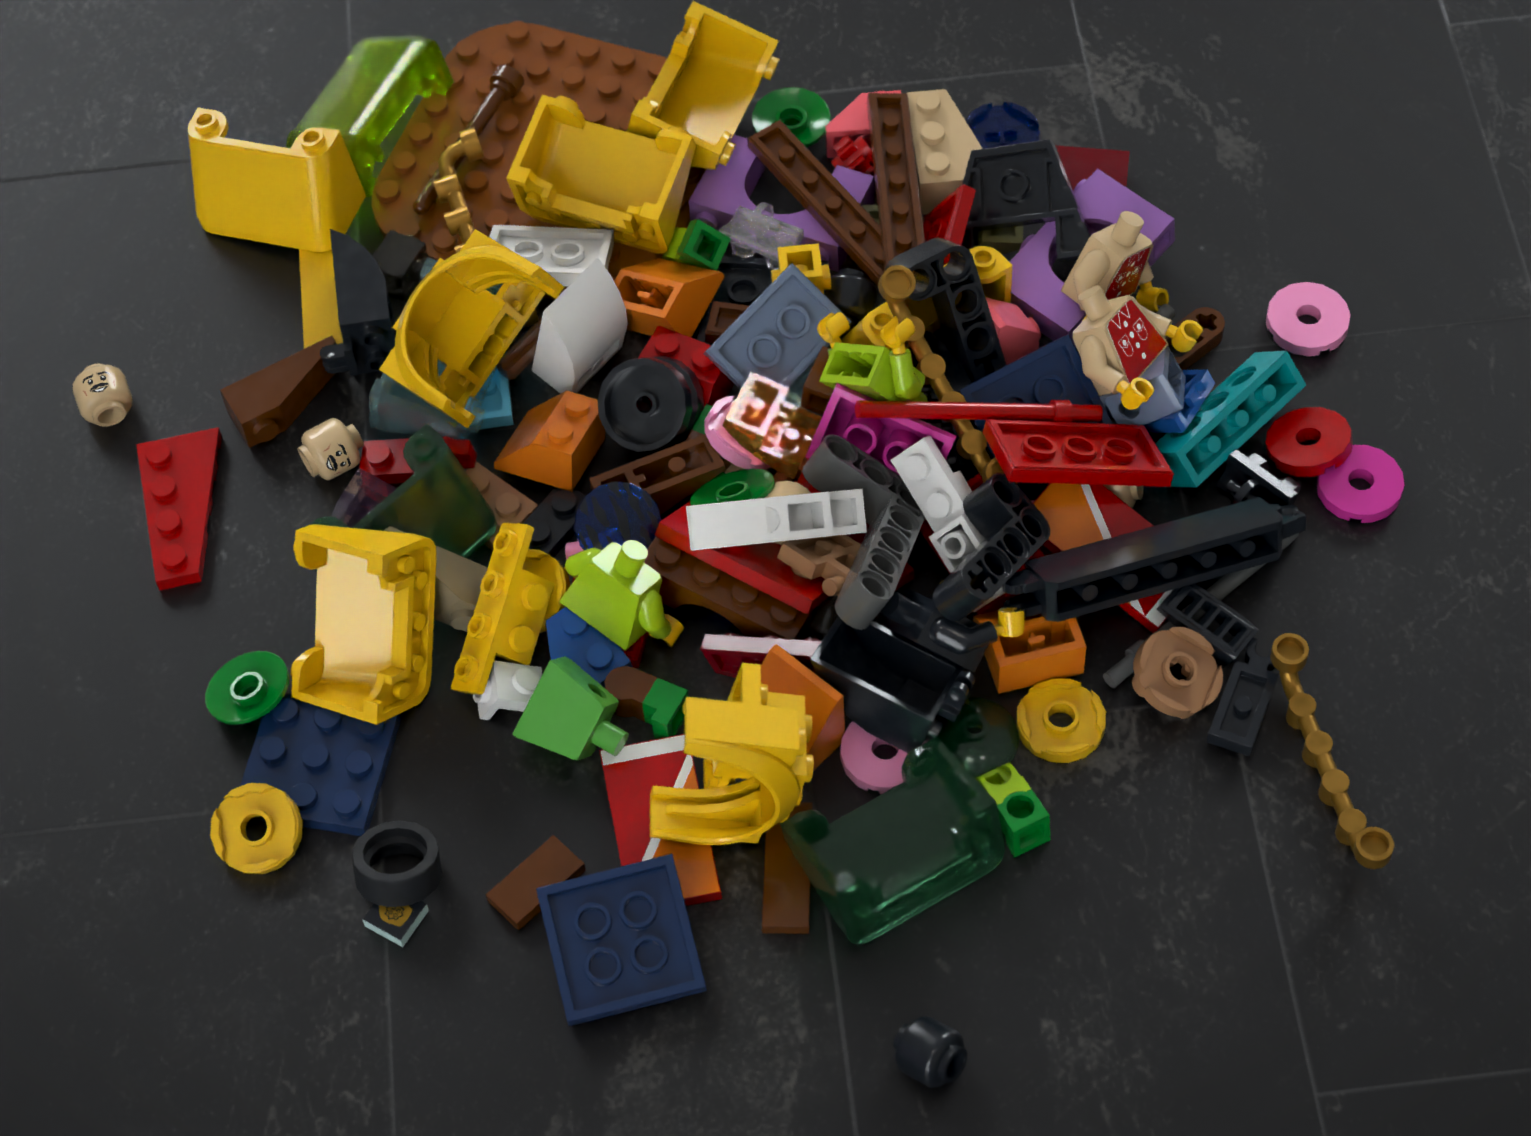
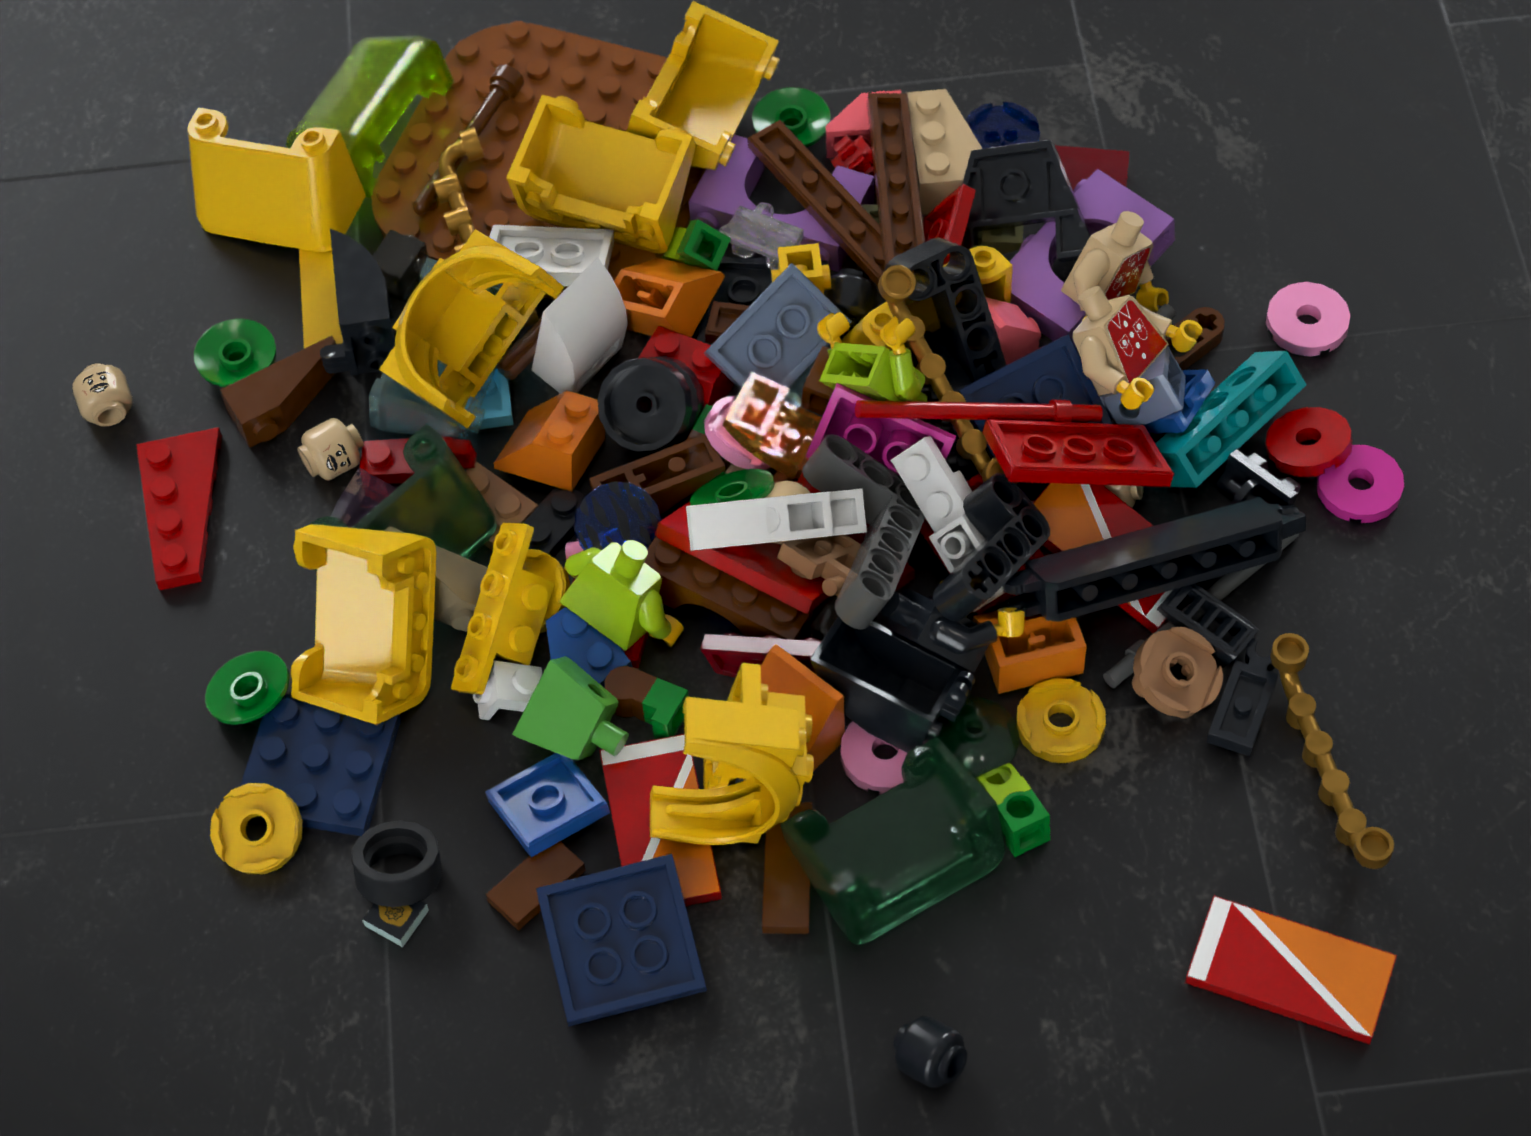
none -> green dish [194,318,277,387]
none -> blue plate [485,753,610,857]
none -> tile [1185,896,1397,1044]

